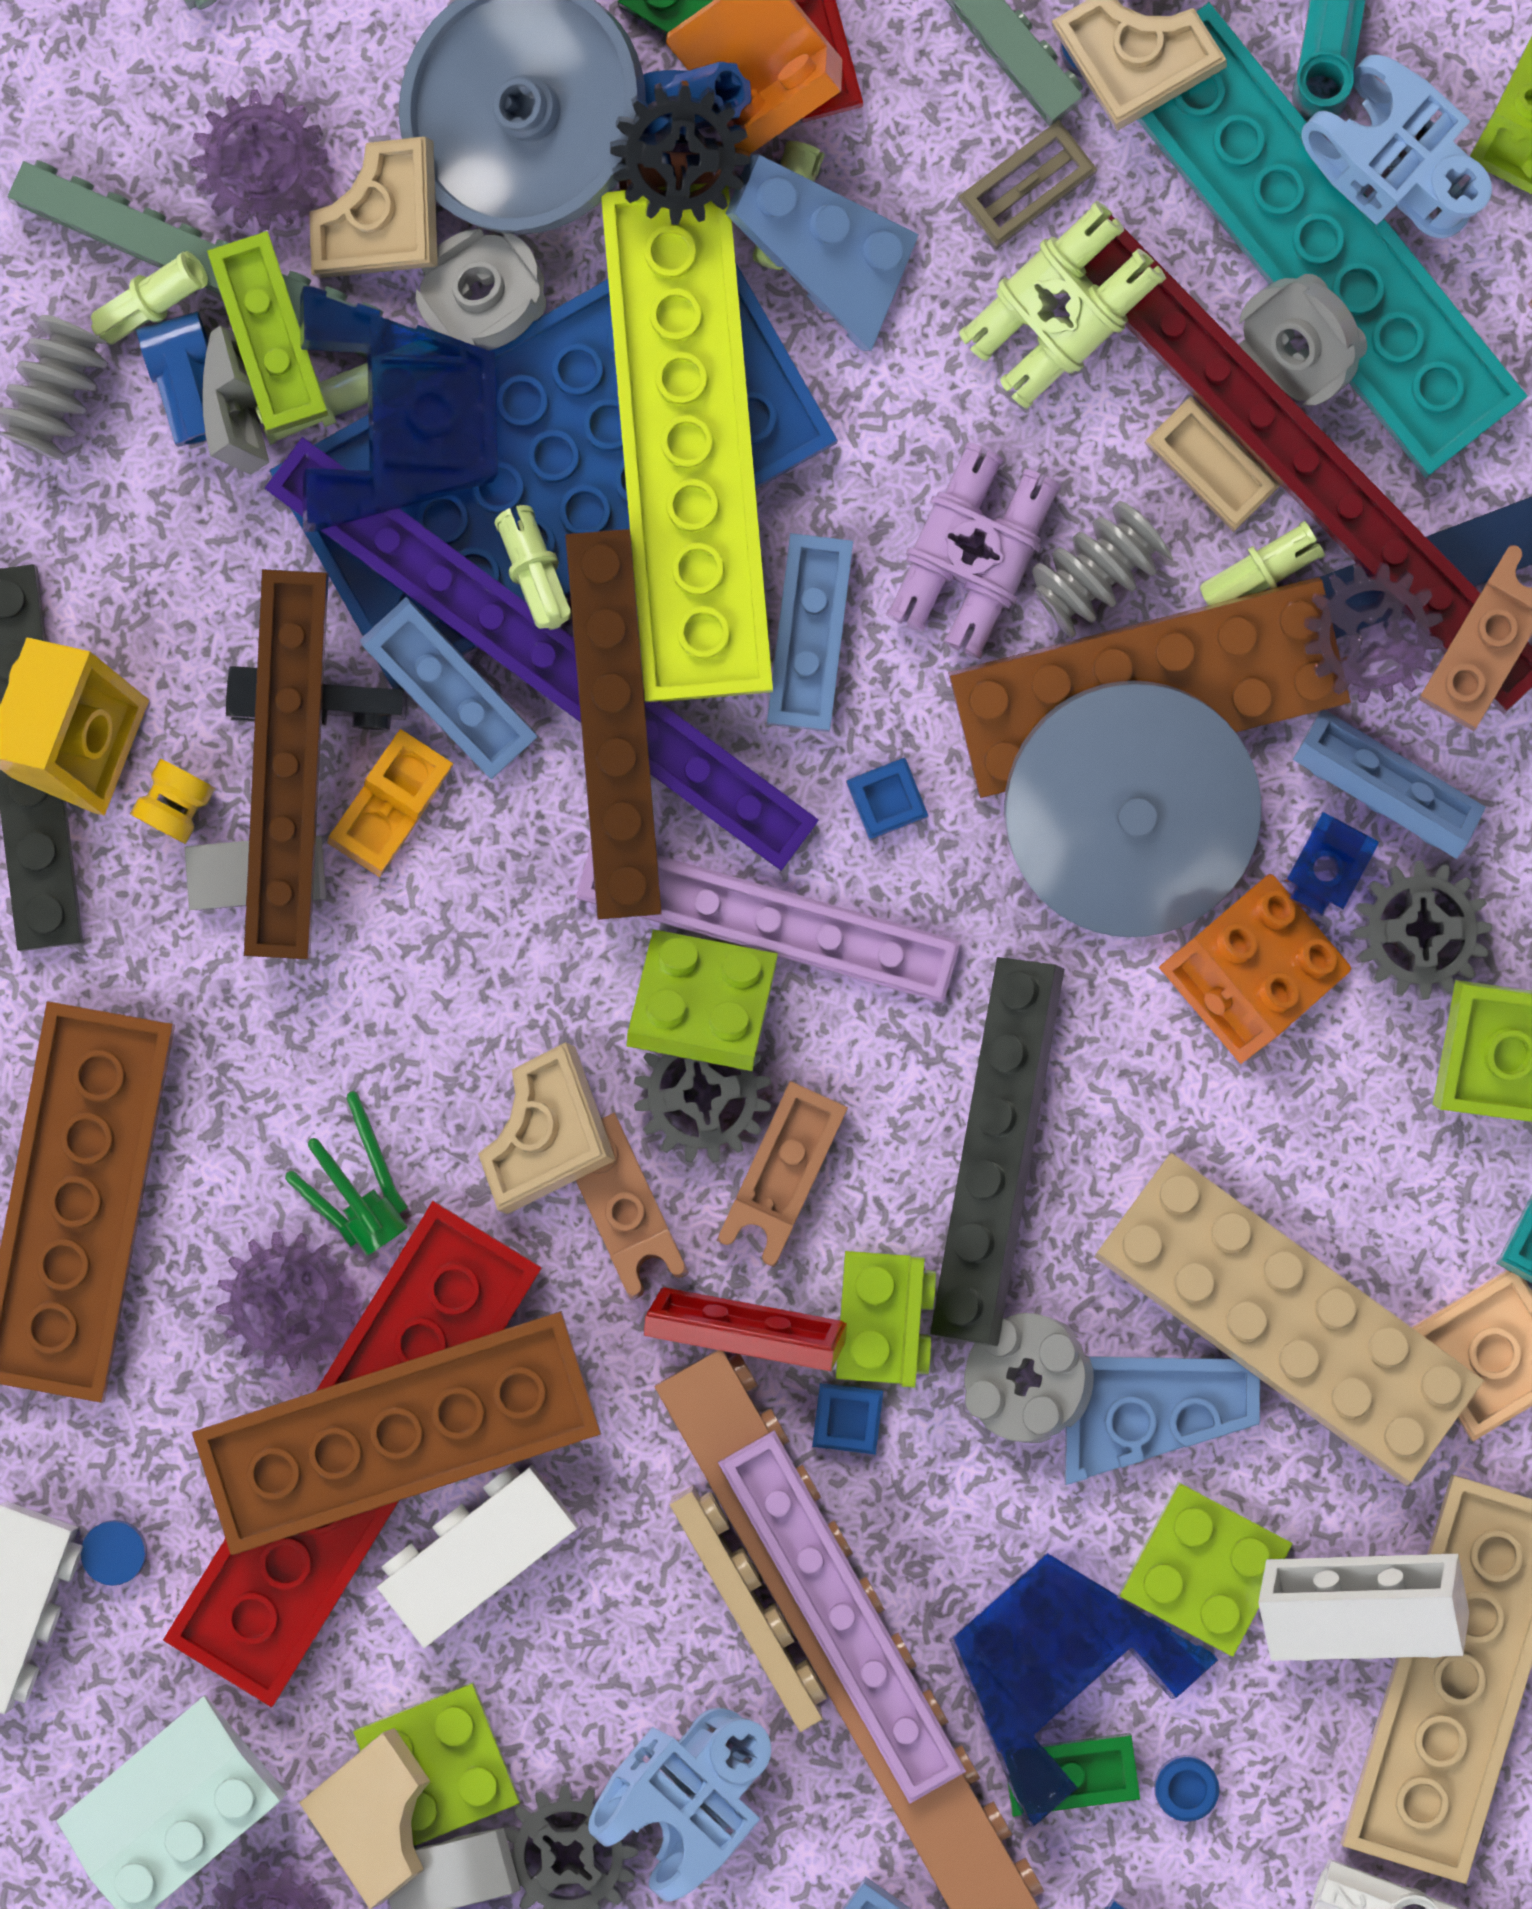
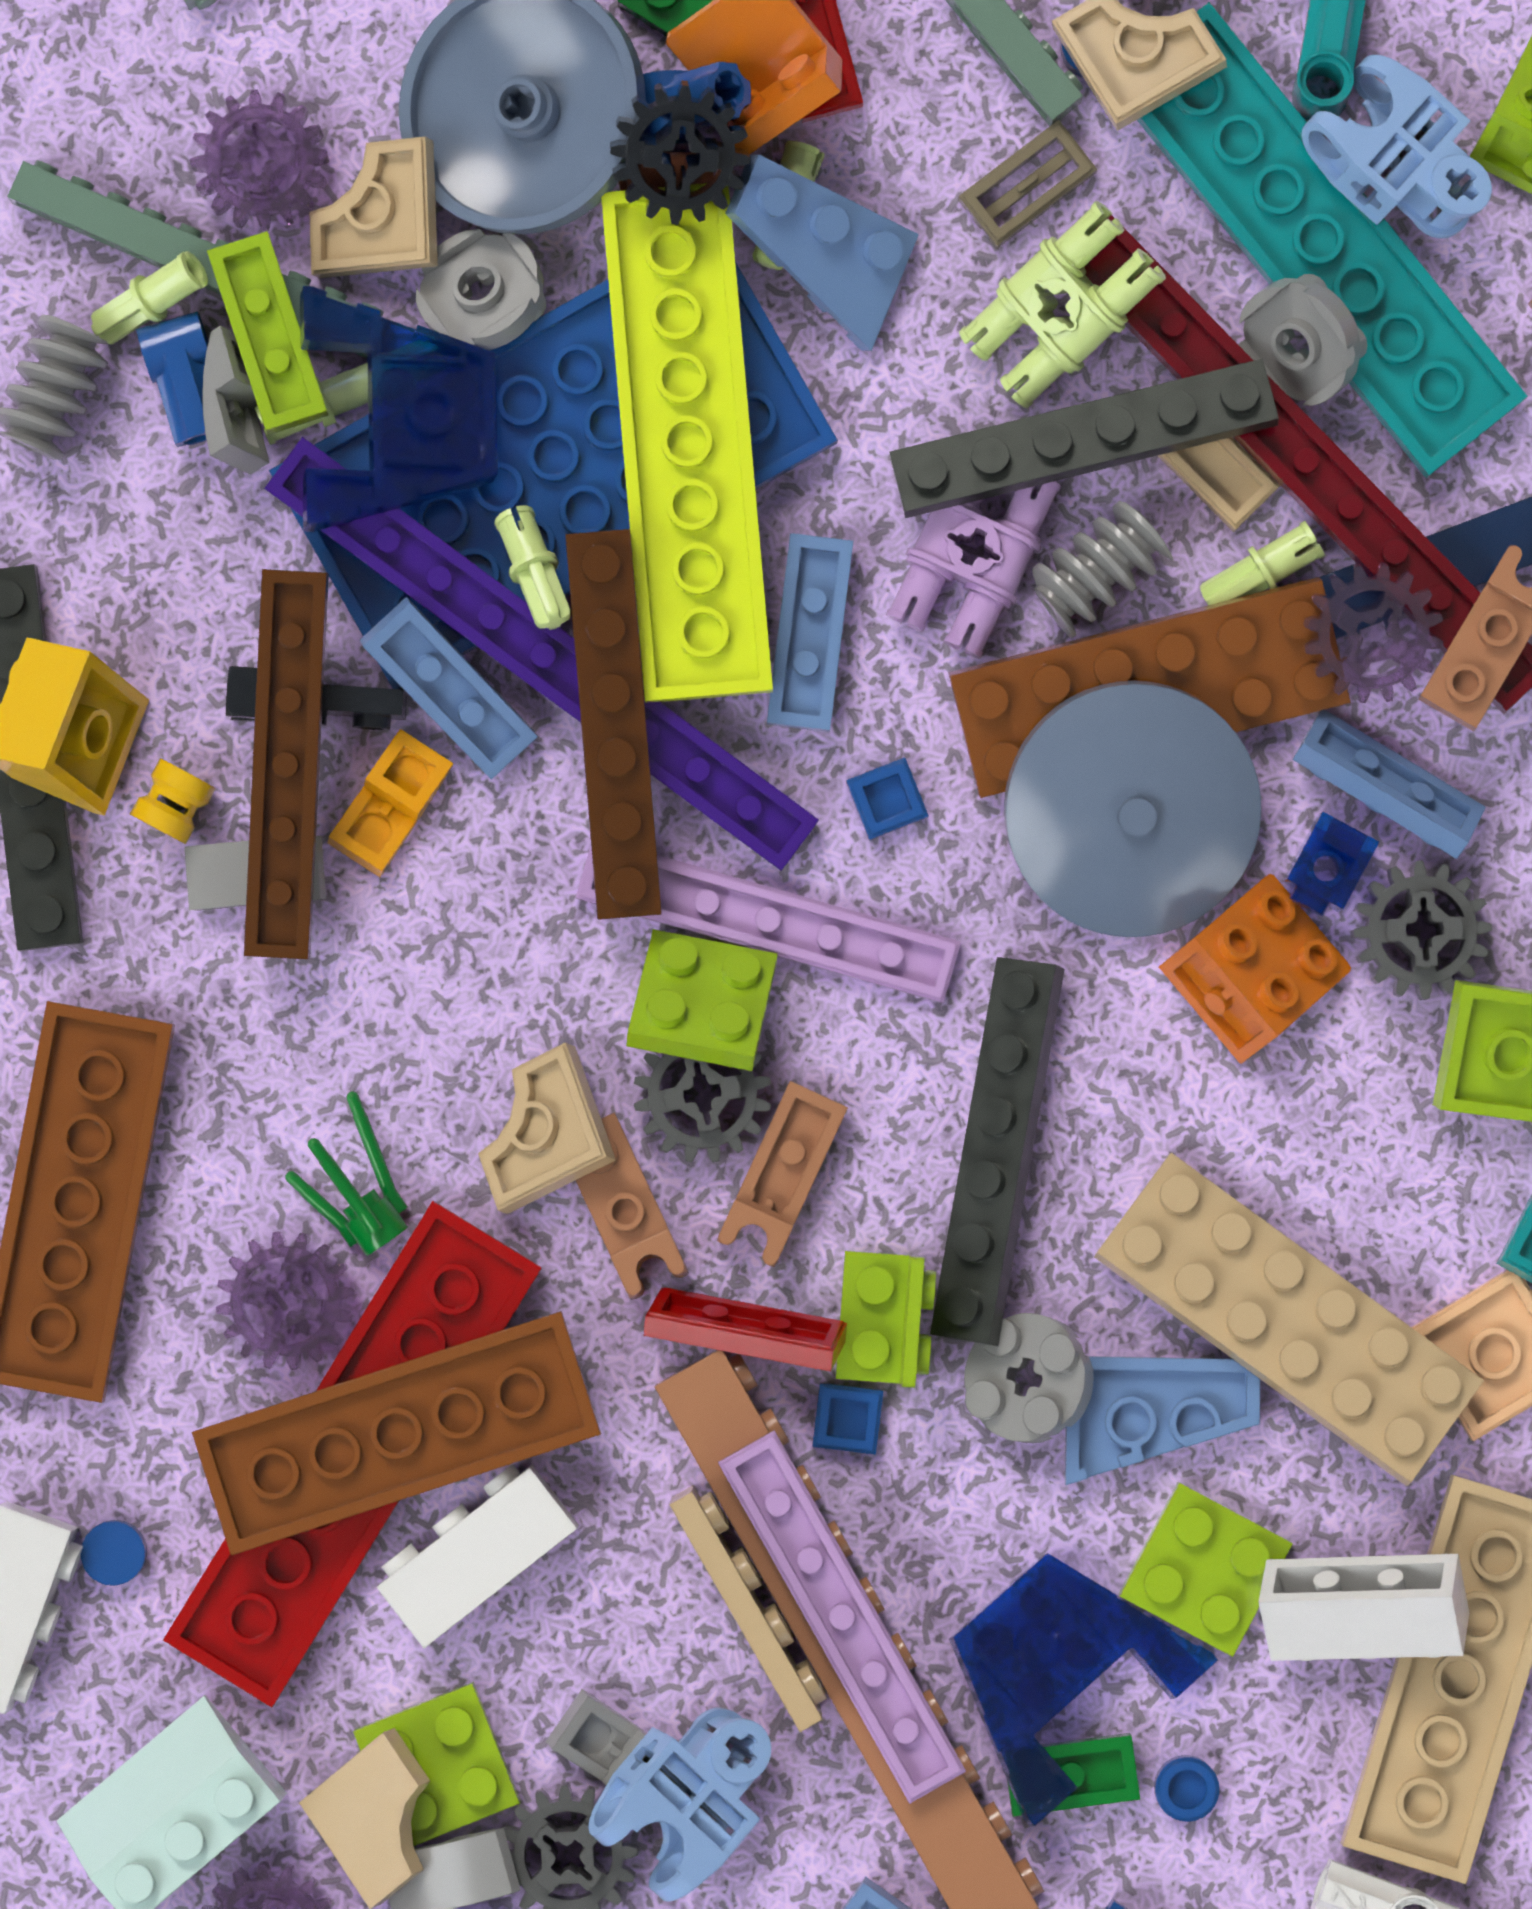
none -> light grey slope [546,1689,676,1785]
none -> pearl dark grey plate [889,358,1279,518]

